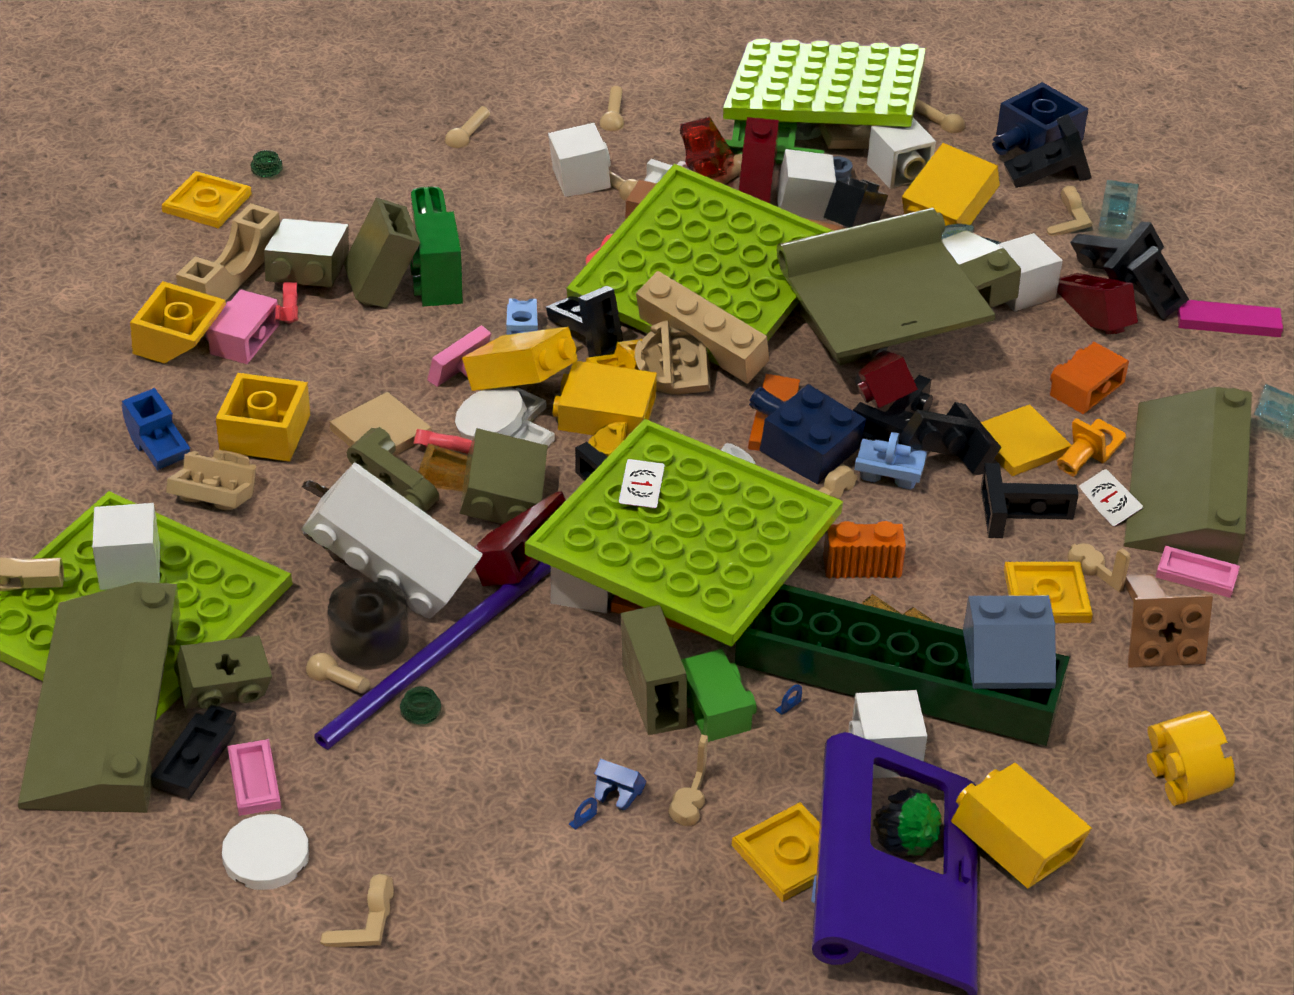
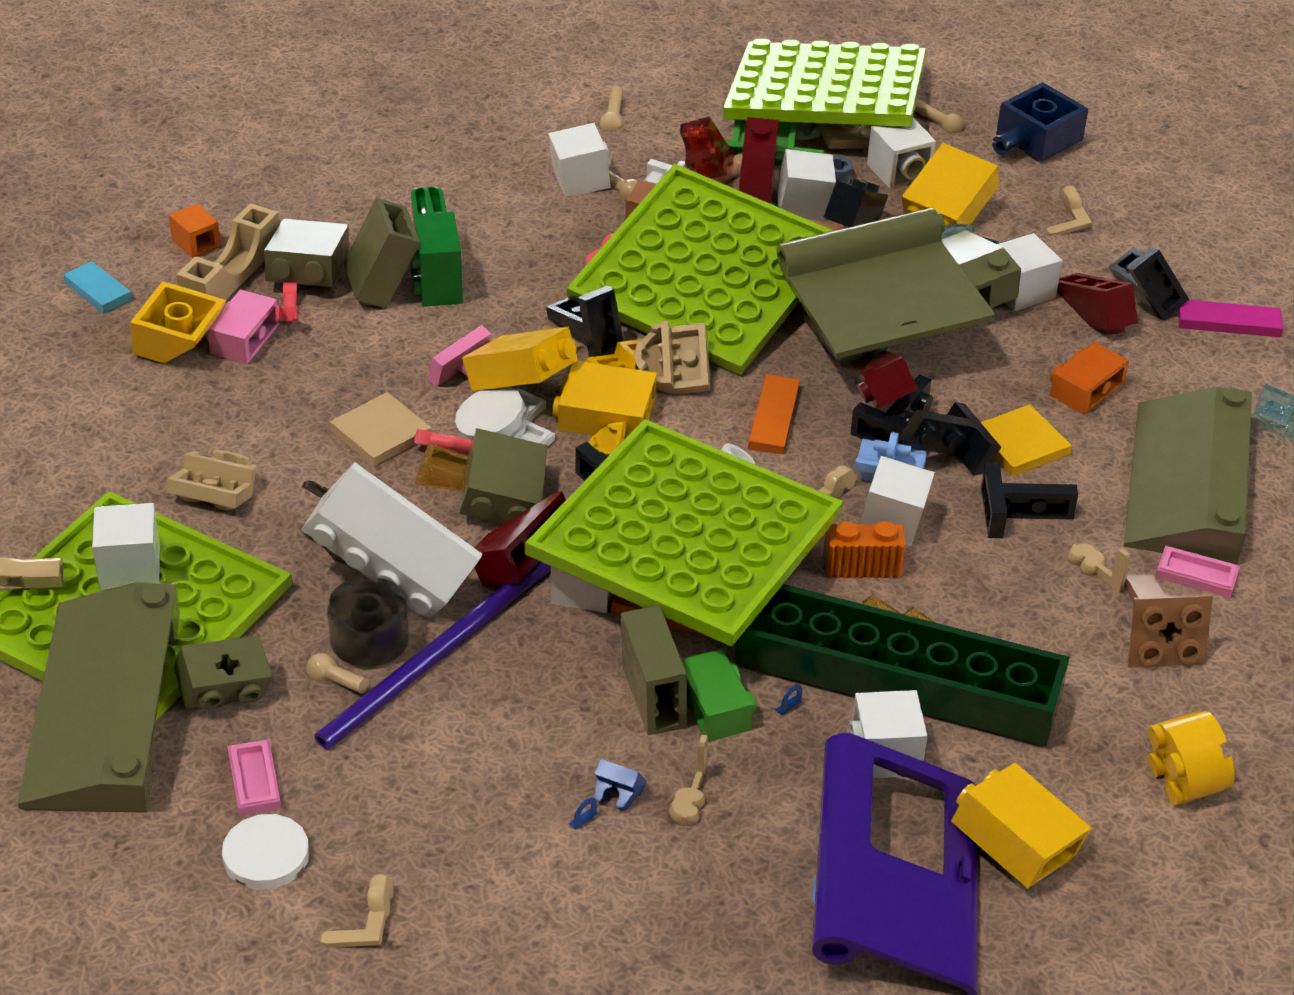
blue brick [122,388,190,470] -> none
black hinge [151,704,236,800] -> none
yellow tile [161,171,252,228] -> none
yellow brick [216,373,310,462] -> none
clear green plate [250,150,283,177] -> none
olive beam [346,427,440,513] -> none
clear green plate [400,686,441,724] -> none
tan bar [445,106,490,148] -> none
light blue leg [506,298,538,335] -> none
white sticker [619,459,665,508] -> none
tan arch [636,271,769,384] -> none
yellow tile [732,802,820,902] -> none
dark blue brick [749,384,866,484] -> none
piece [873,787,942,857] -> none
sand blue slope [963,595,1056,689] -> none
black bracket [1003,114,1092,188] -> none
yellow tile [1004,562,1093,623] -> none
light orange bracket [1057,418,1126,477] -> none
black bracket [1070,221,1165,284] -> none
white sticker [1079,469,1143,526] -> none
clear light blue brick [1098,180,1139,235] -> none
none -> medium azure tile [63,261,132,314]
none -> orange brick [169,203,221,258]
none -> white head [859,456,935,546]

